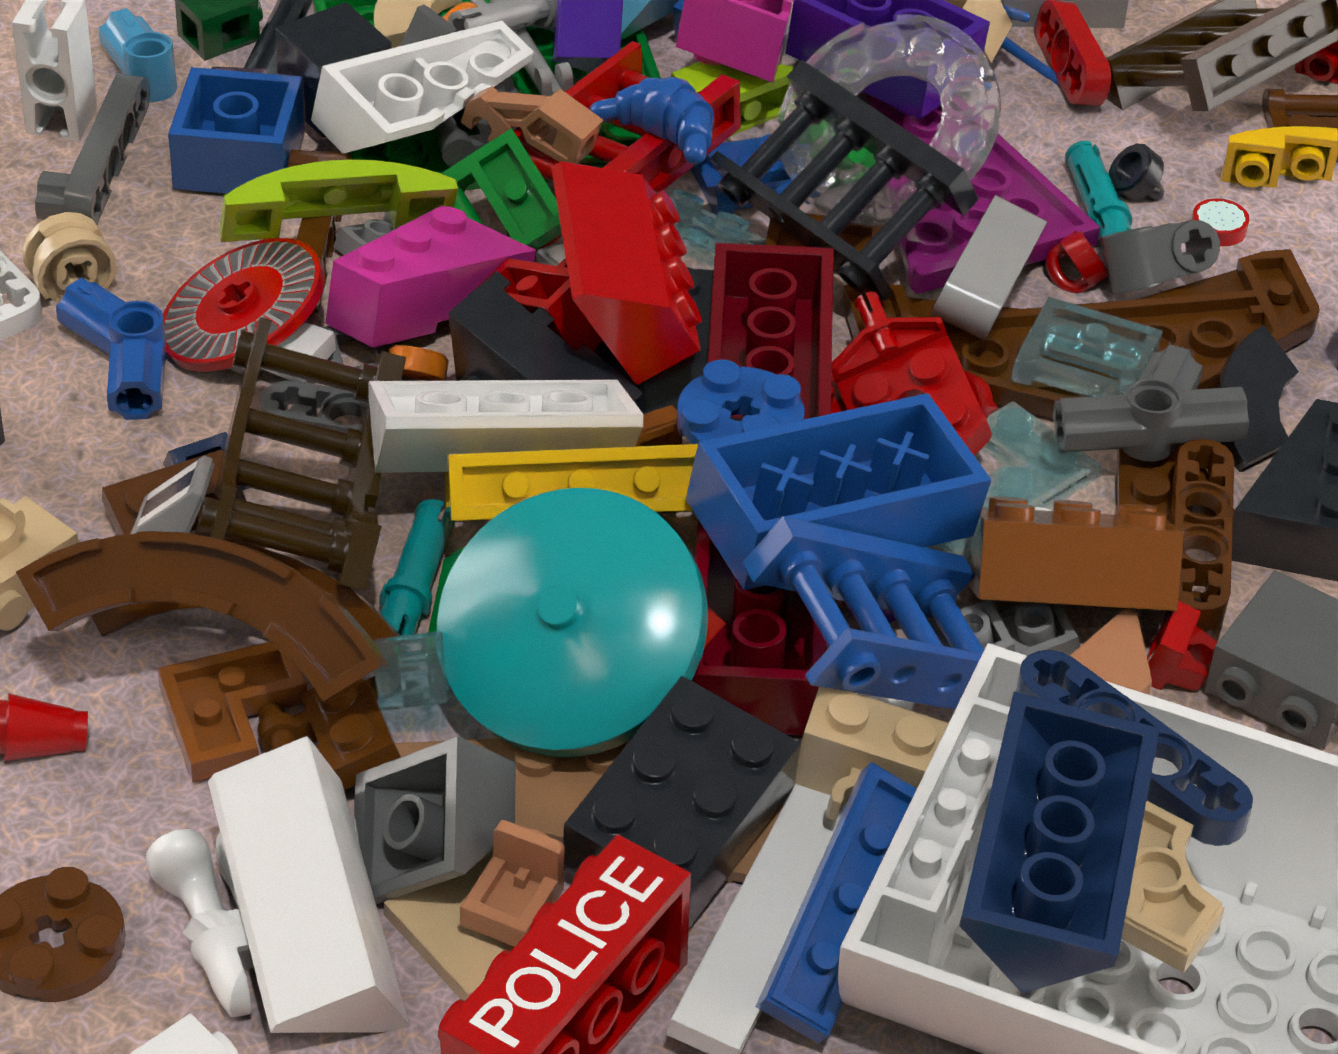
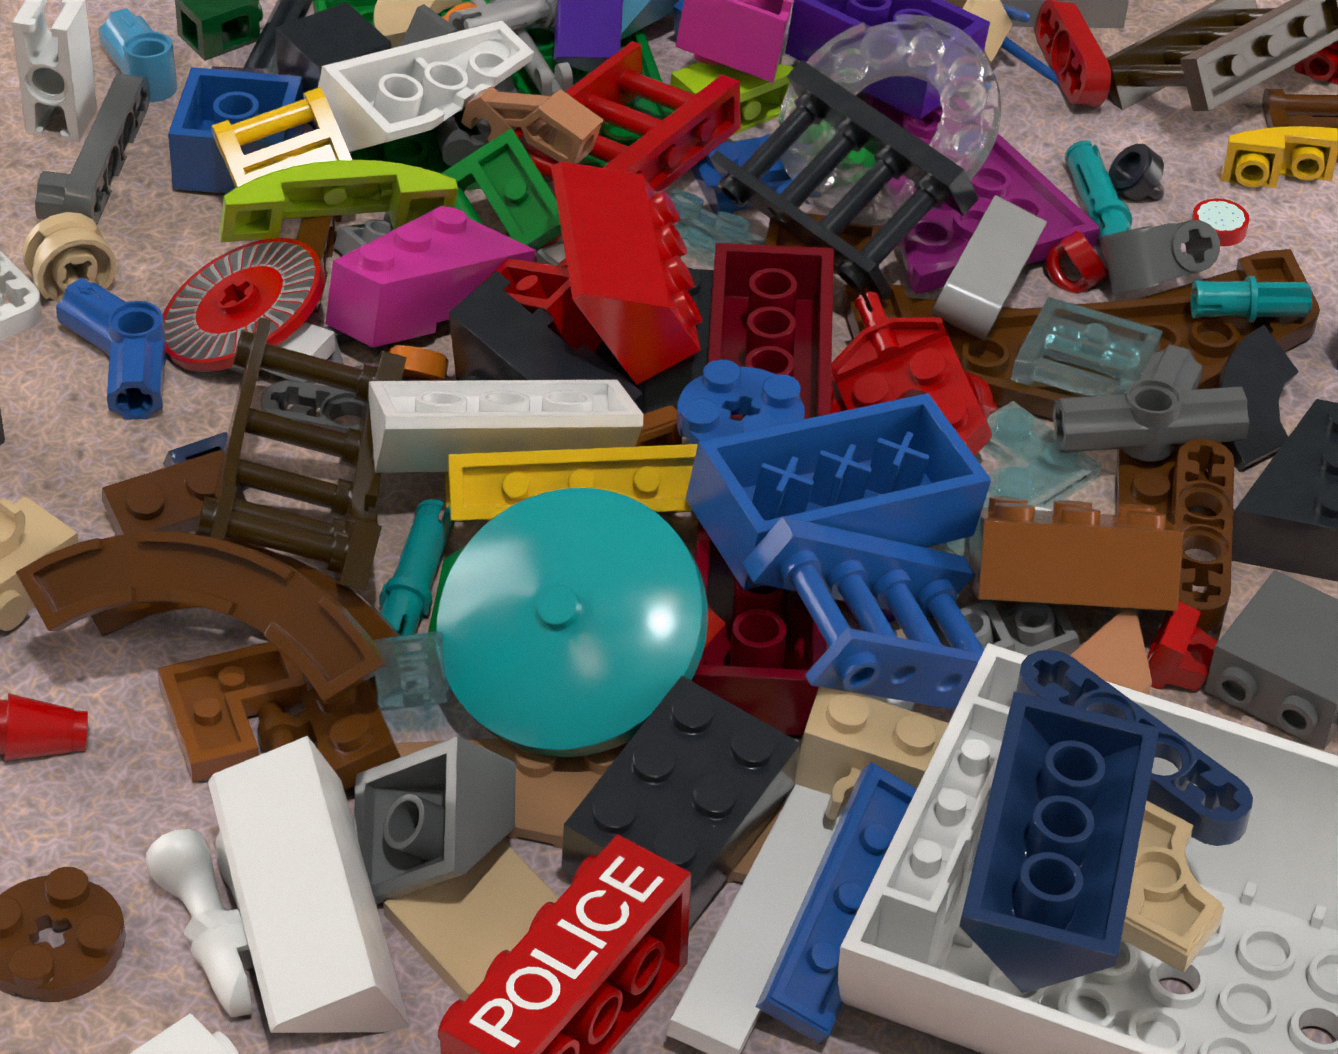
light grey slope [131,455,215,534] -> none
nougat bracket [460,820,565,947] -> none
blue piece [589,77,714,165] -> none
none -> yellow plate [211,87,352,188]
none -> teal axle [1191,276,1312,323]

